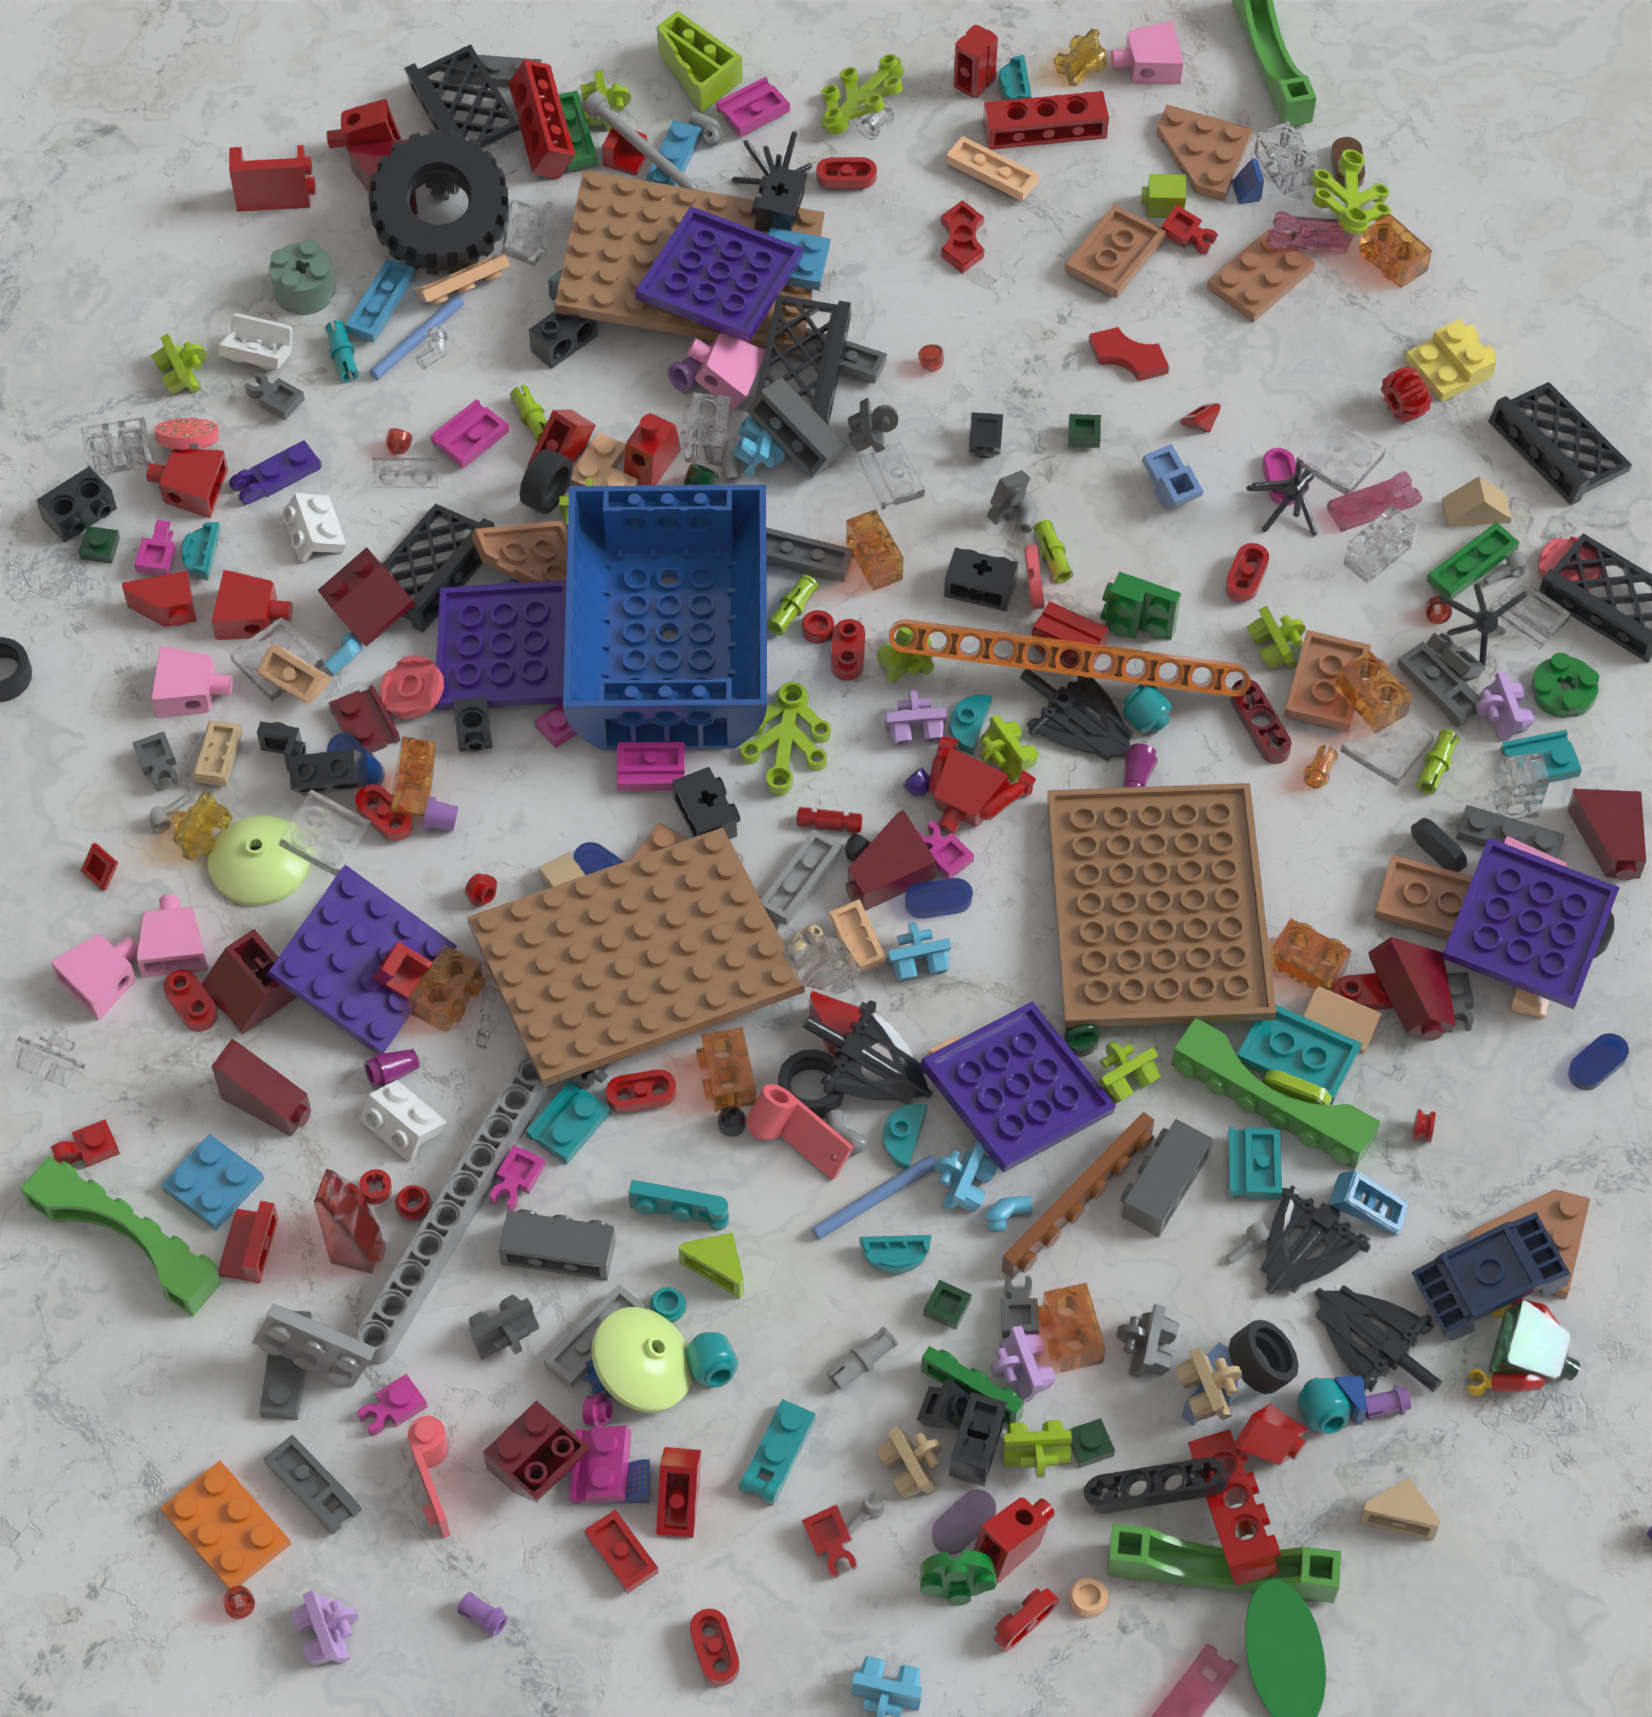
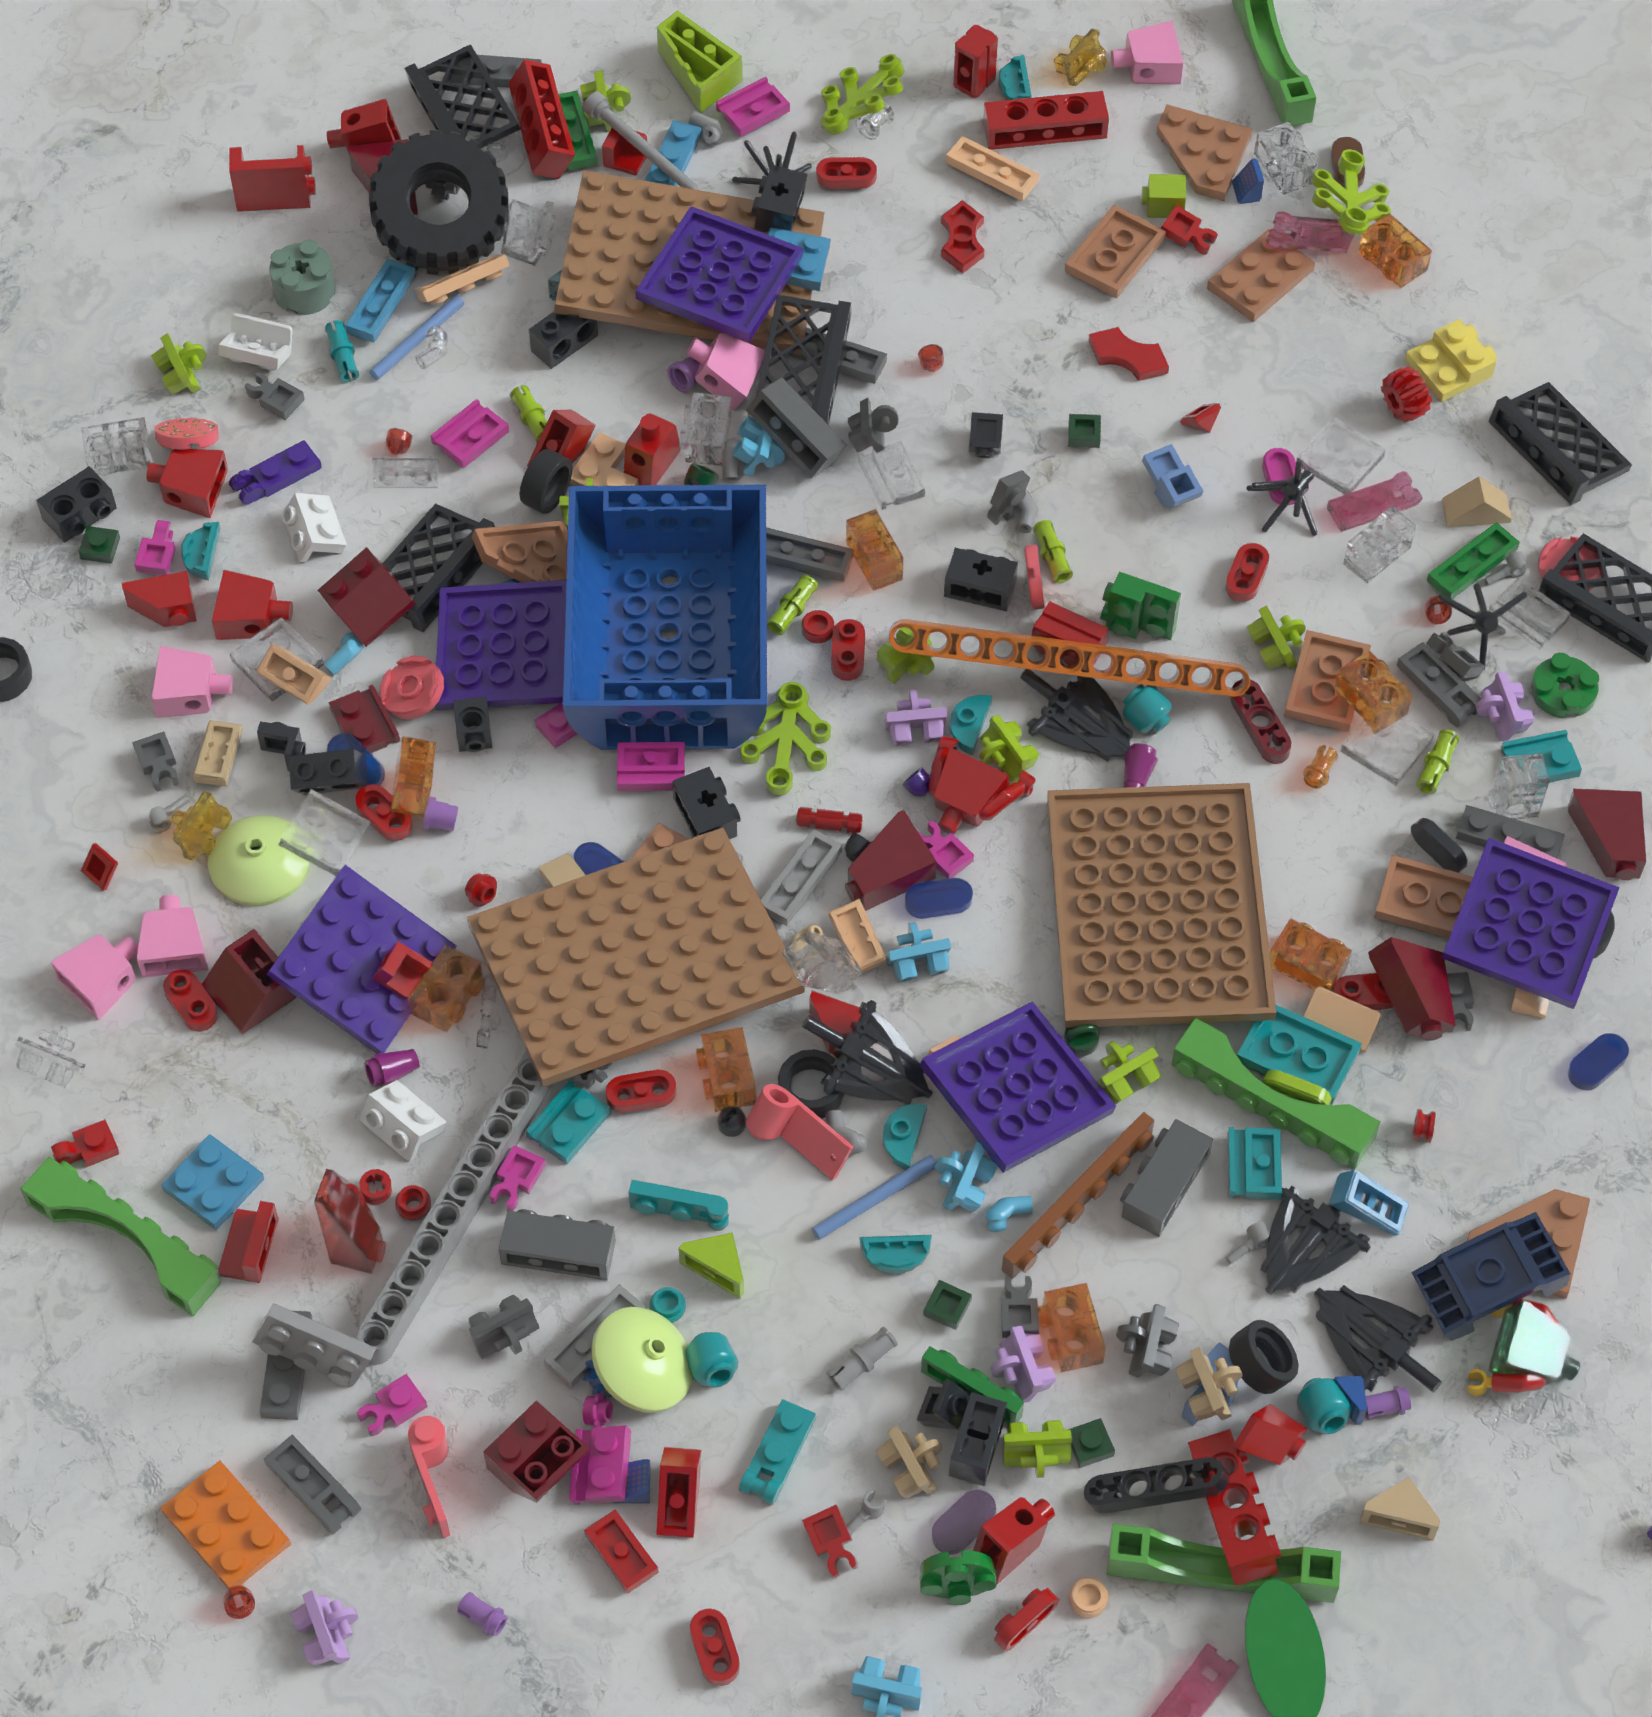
dark red slope [211,1039,311,1136] -> none

